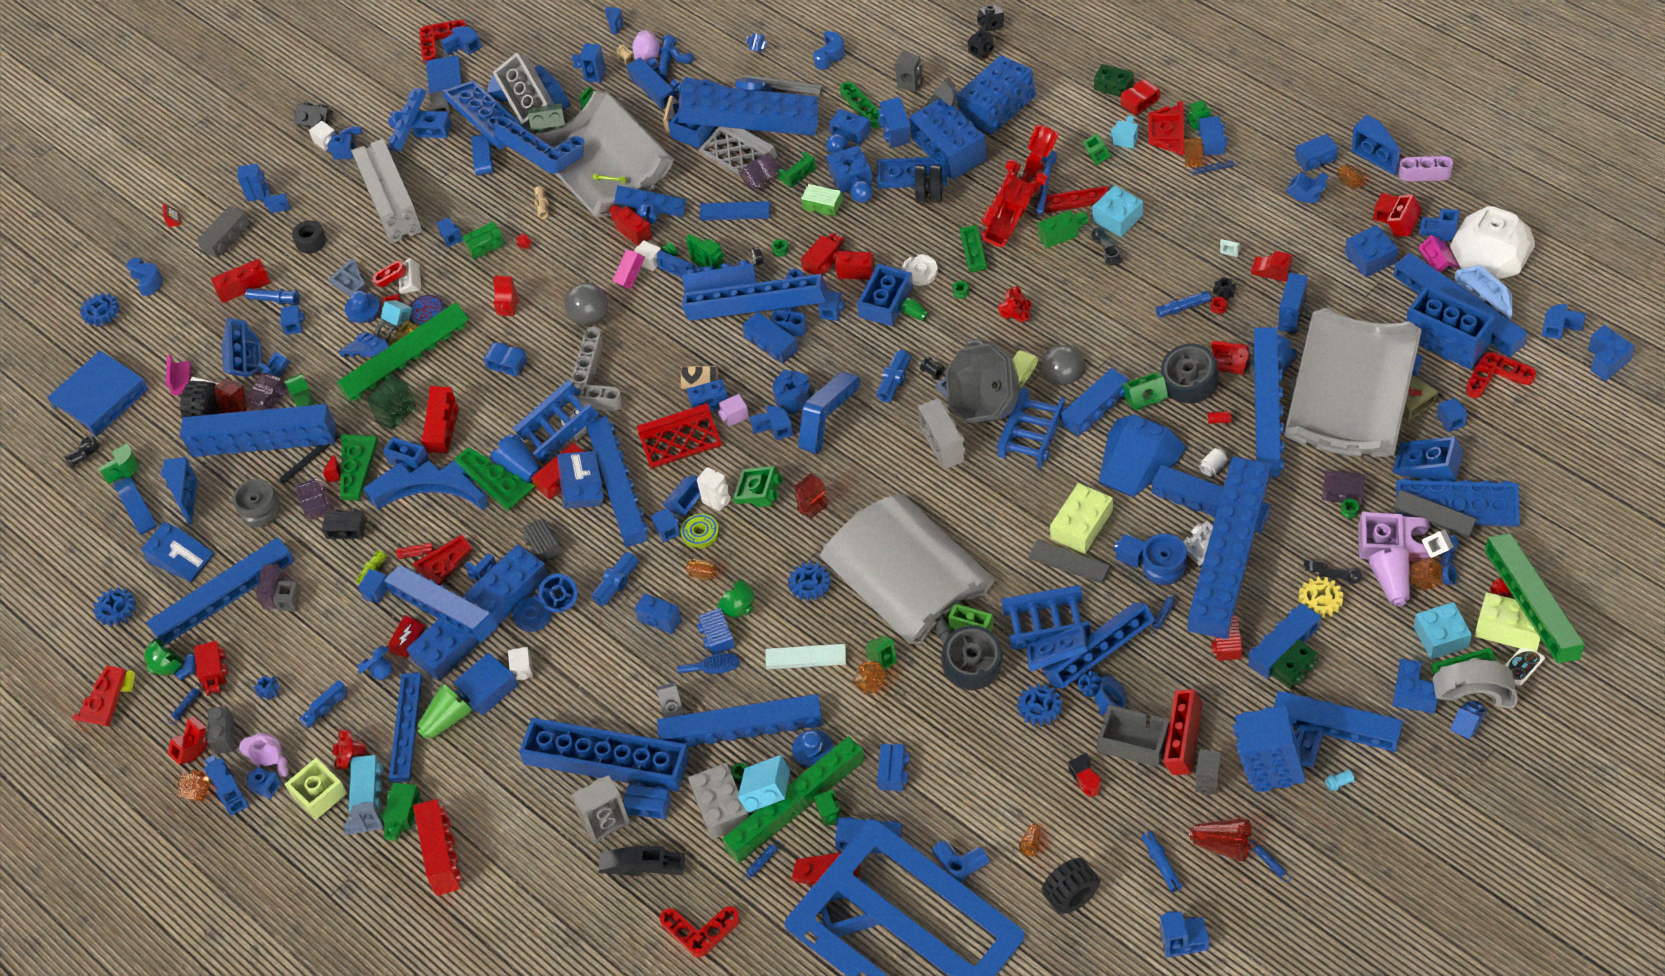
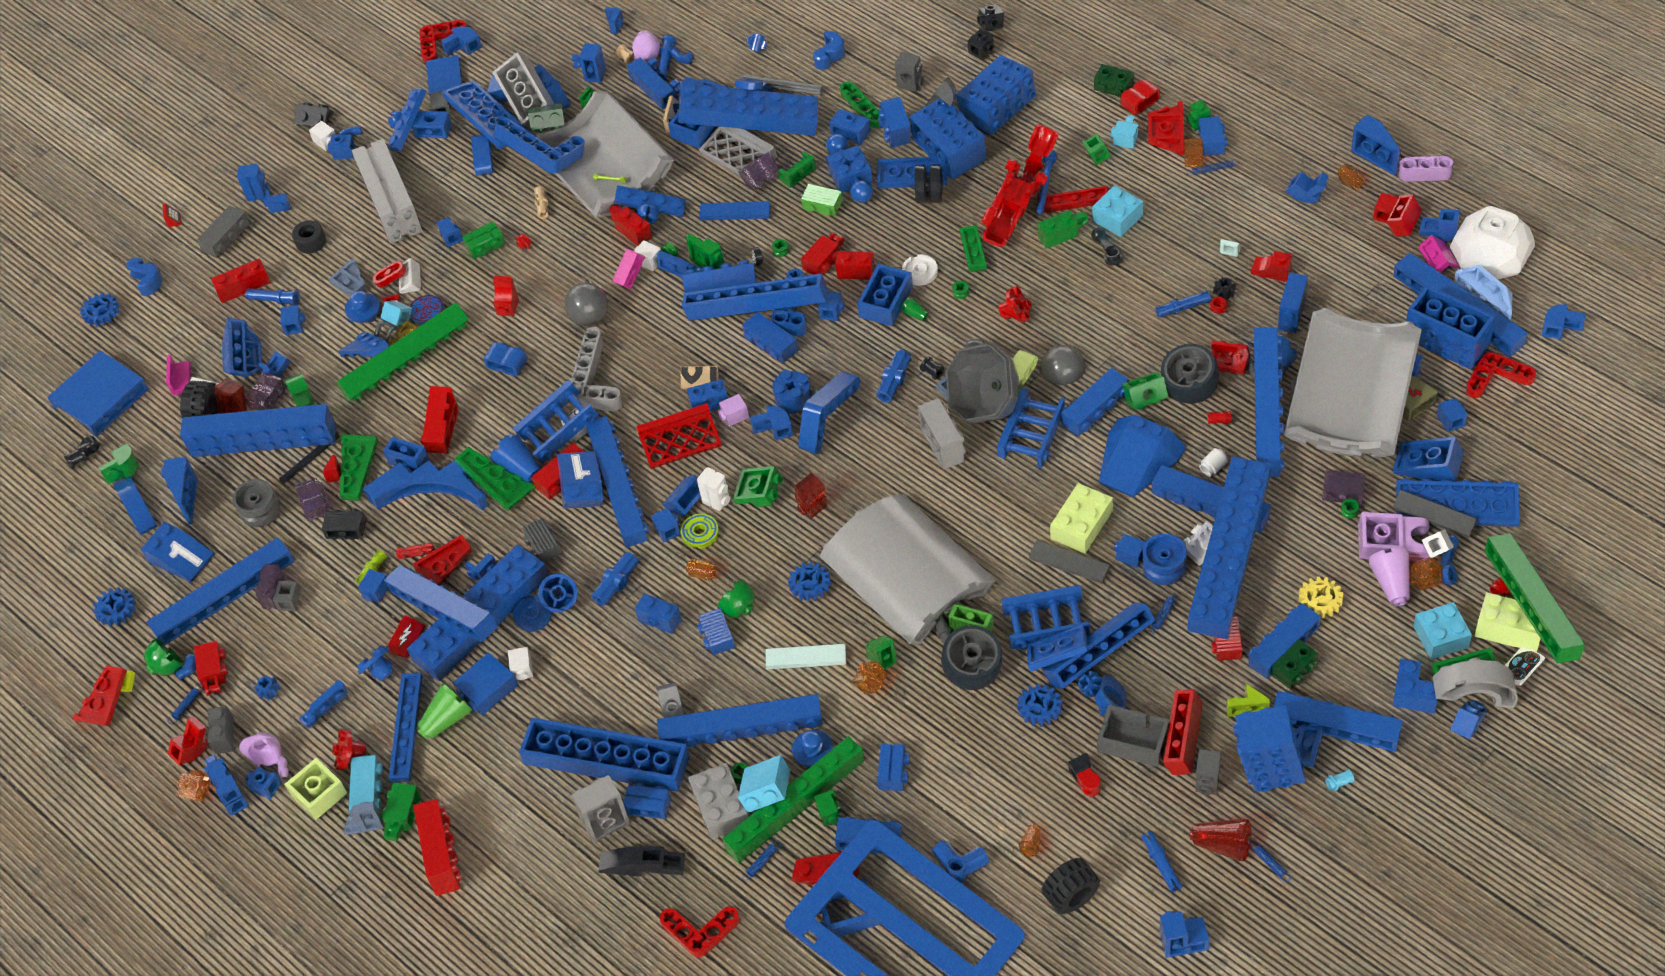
clear green brick [367,375,416,431] -> none
blue piece [677,653,740,674] -> none
blue piece [1295,134,1338,172] -> none
black piece [1303,560,1362,584] -> none
blue brick [1345,225,1398,278] -> none
blue brick [1588,325,1635,381] -> none
none -> lime slope [1226,684,1270,717]

